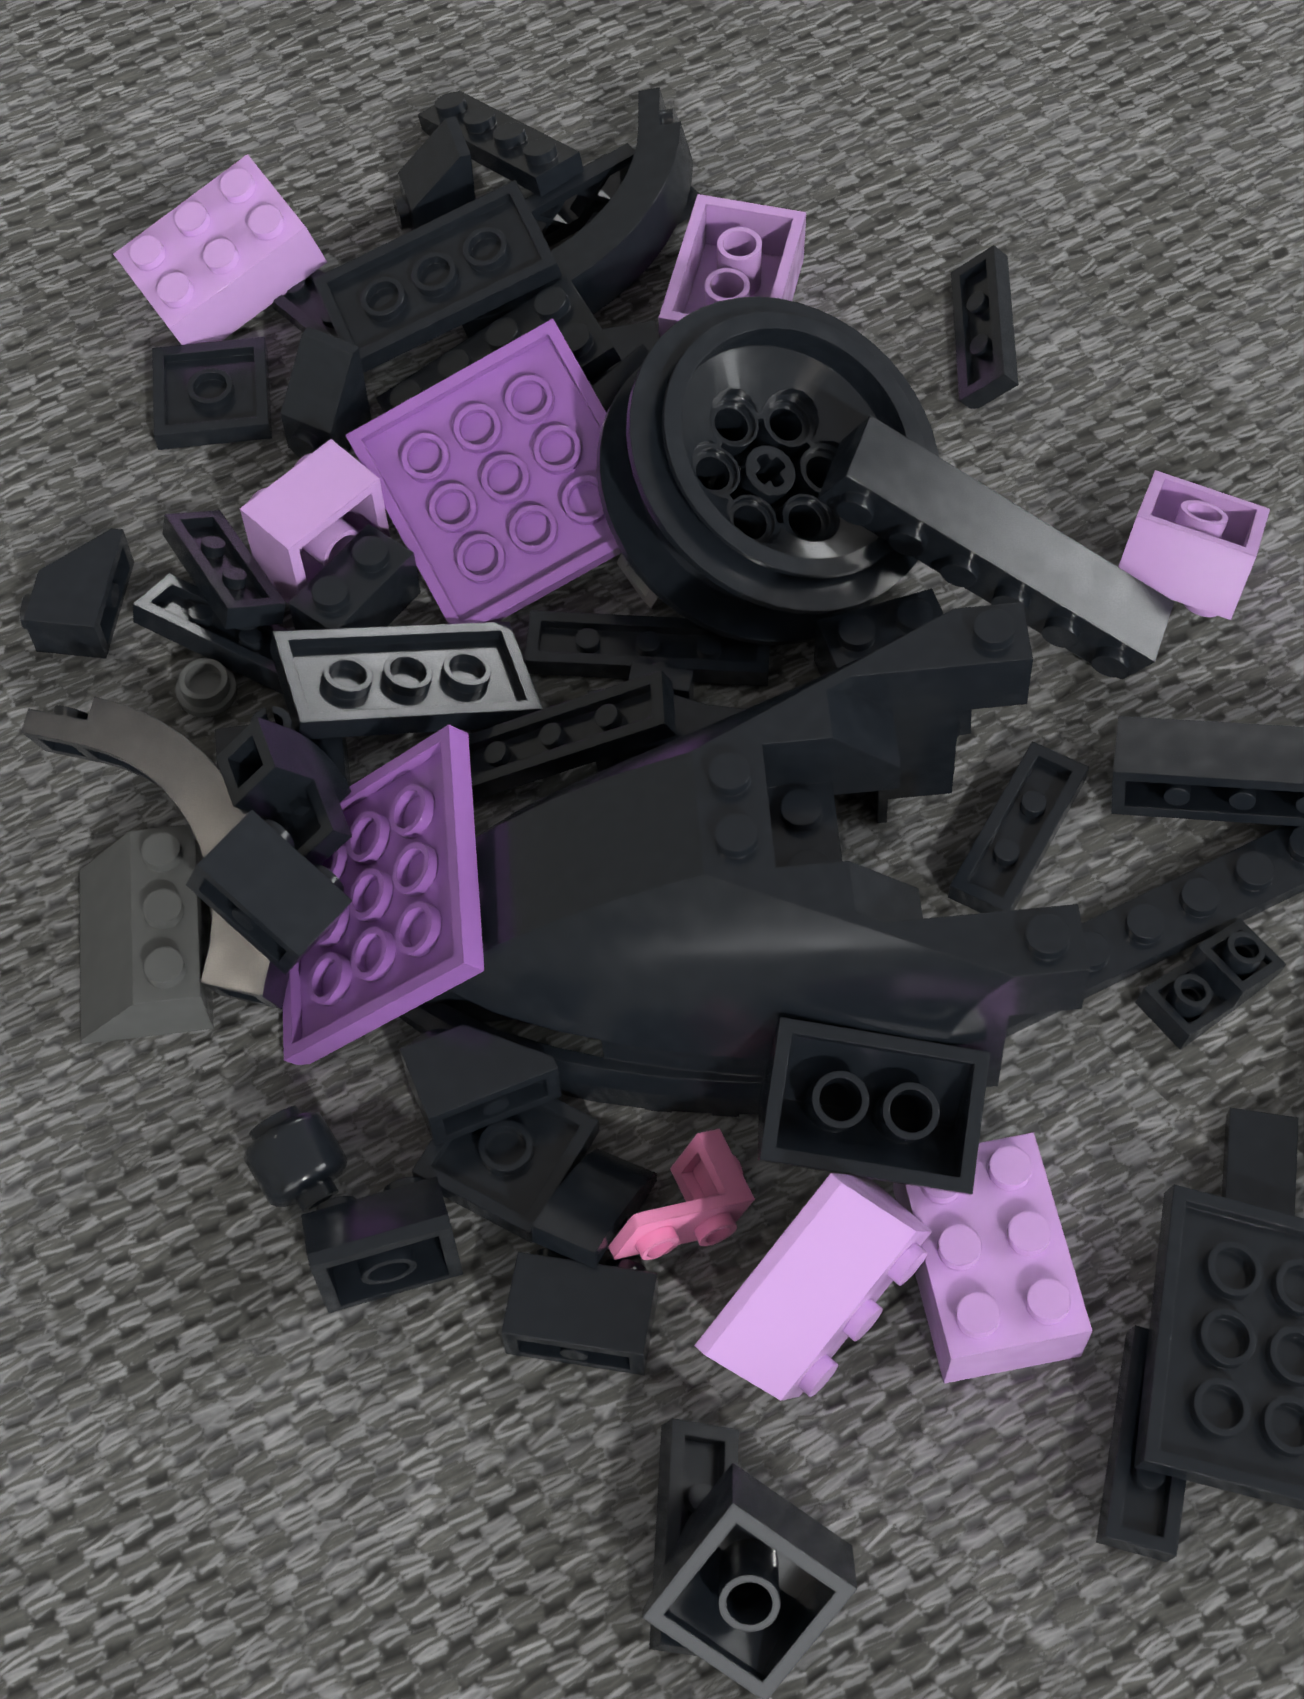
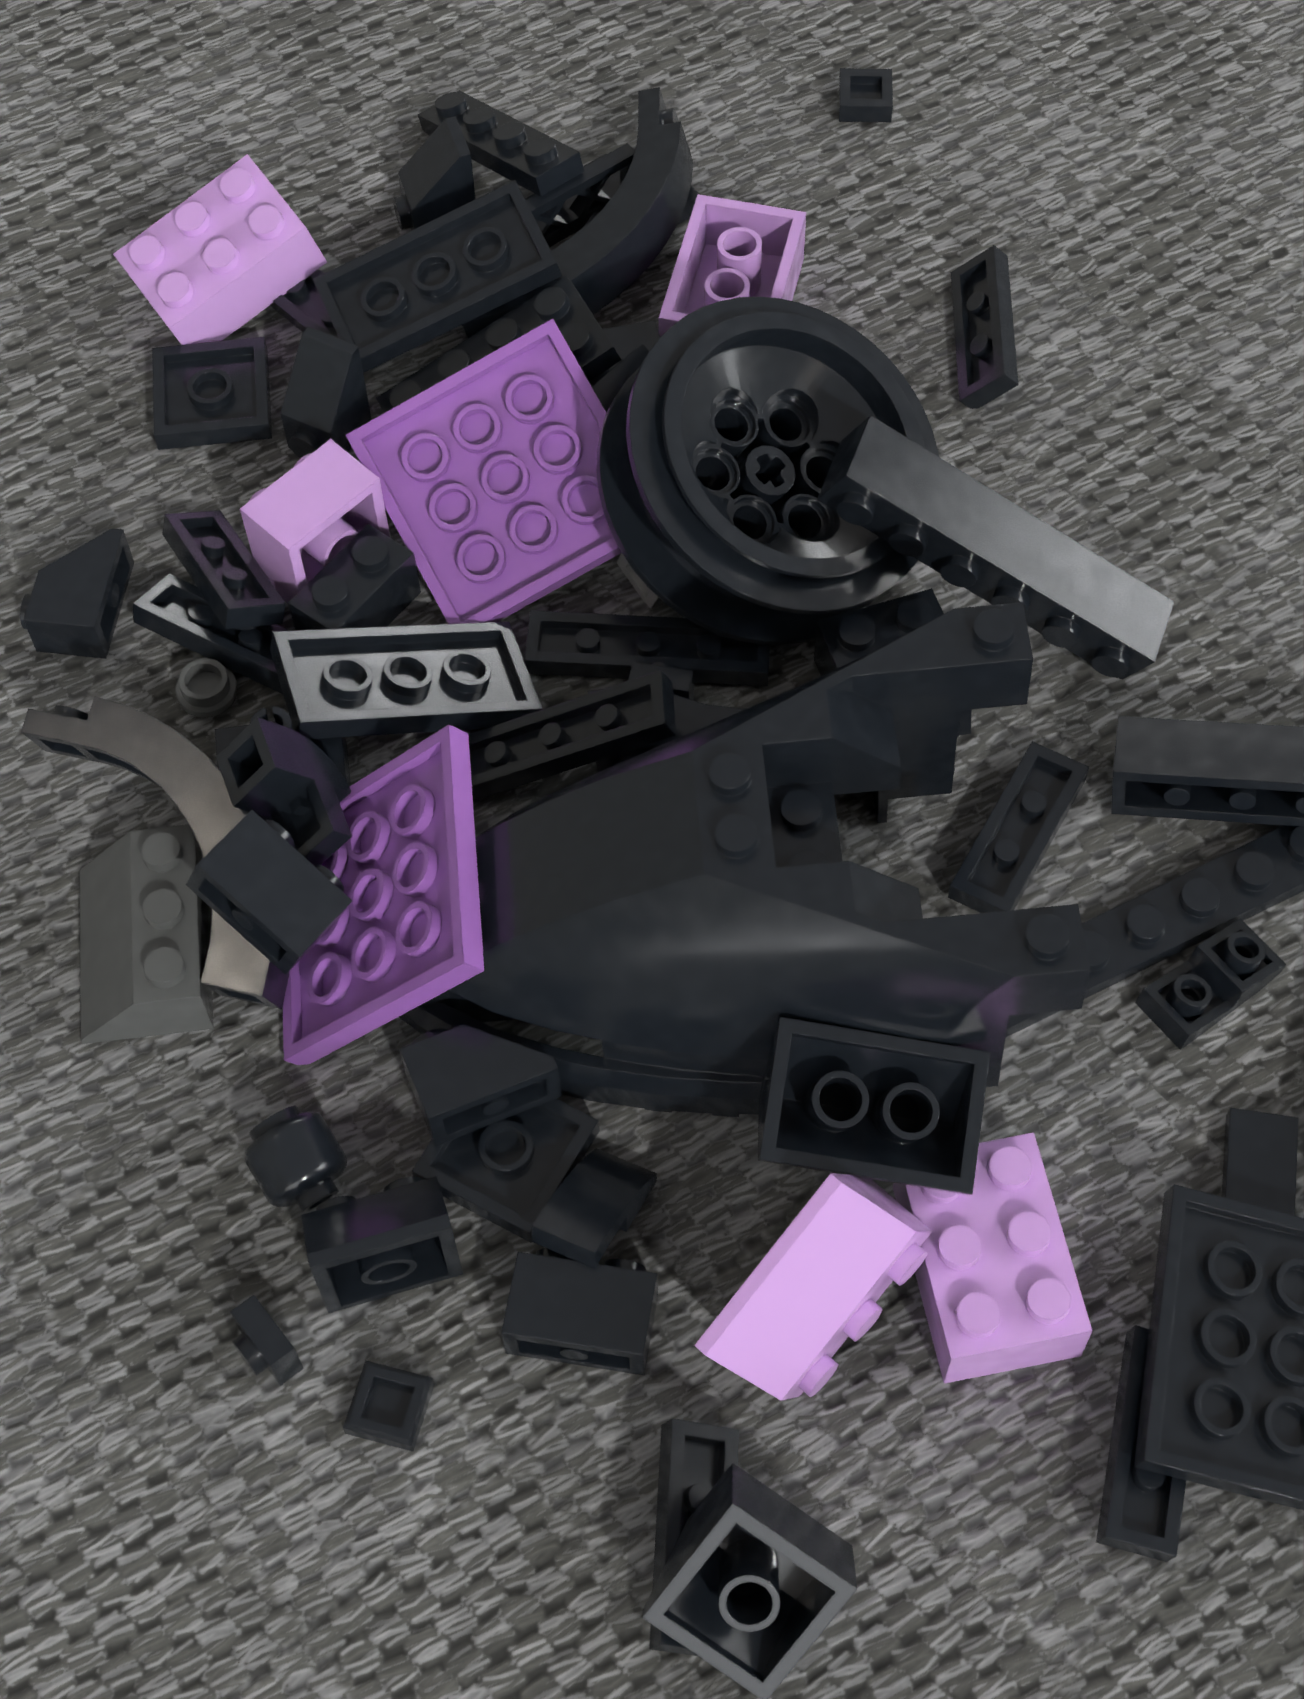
bright pink bracket [608,1129,755,1260] -> none
lavender brick [1118,470,1270,620] -> none
none -> black plate [230,1295,304,1386]
none -> black tile [343,1360,435,1451]
none -> black plate [839,68,893,123]

